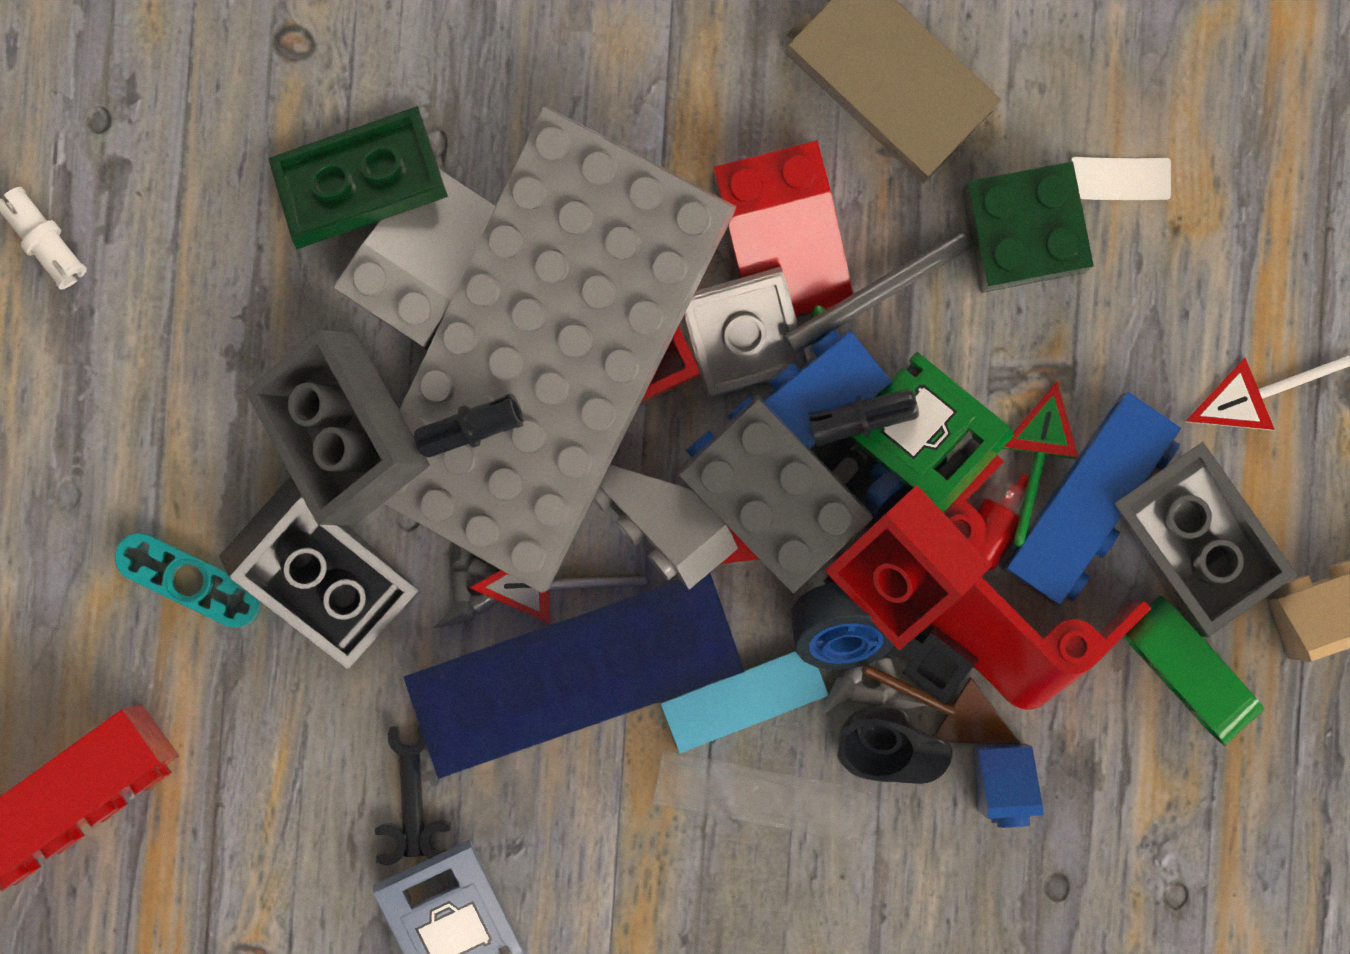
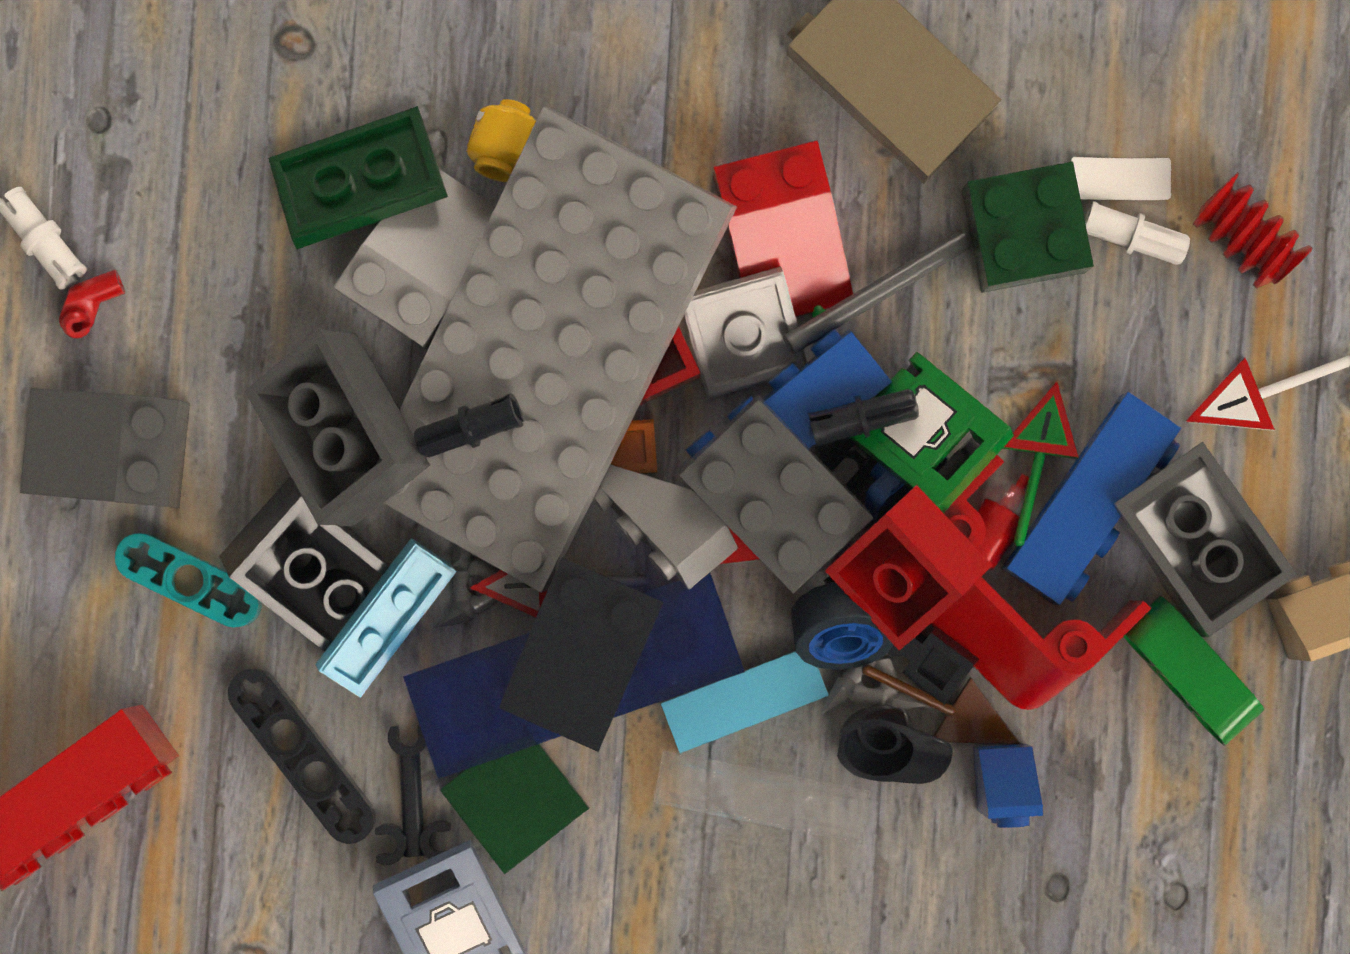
none -> dark grey slope [20,388,190,508]
none -> red arm [59,269,125,339]
none -> black beam [228,669,376,844]
none -> medium azure tile [315,538,457,698]
none -> dark green tile [440,724,590,874]
none -> yellow head [466,99,536,182]
none -> black slope [499,558,664,752]
none -> orange tile [611,419,658,474]
none -> white axle [1085,201,1190,265]
none -> red piece [1193,172,1313,289]

